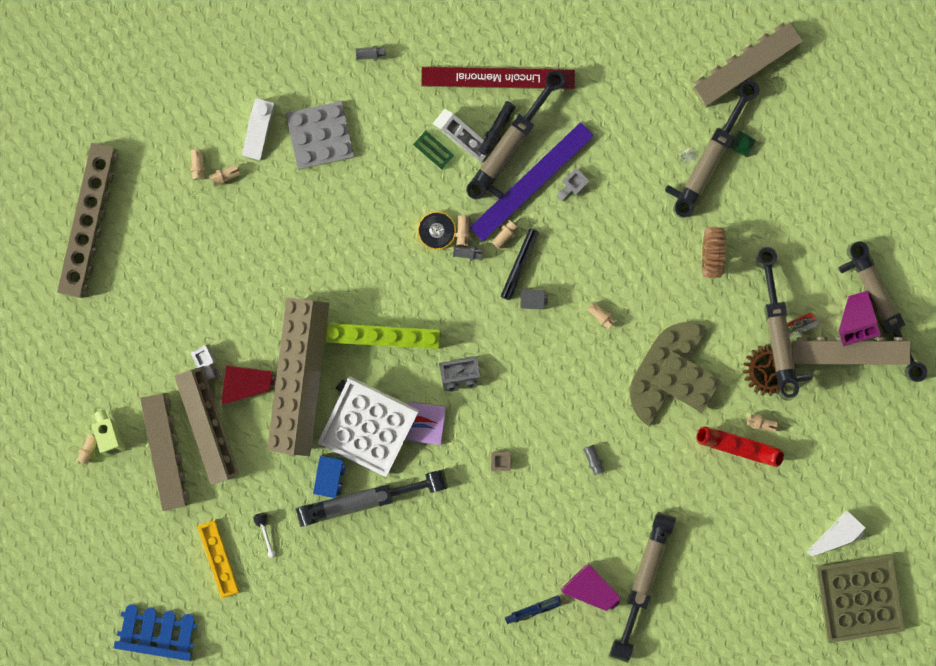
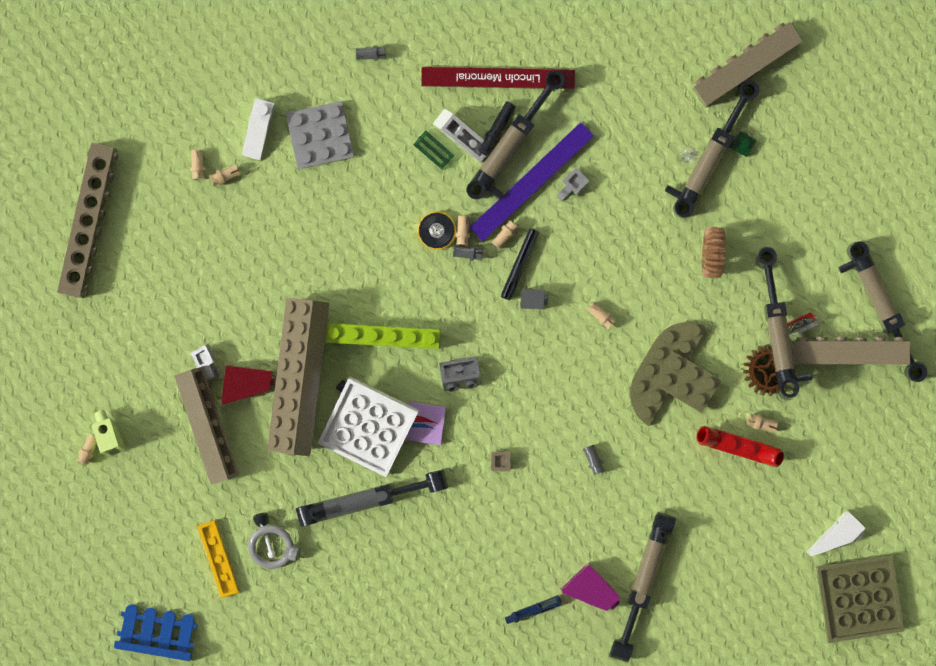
dark tan brick [140,393,190,511] -> none
blue brick [313,455,346,498] -> none
magenta slope [839,291,881,346] -> none
none -> light grey piece [248,525,299,569]

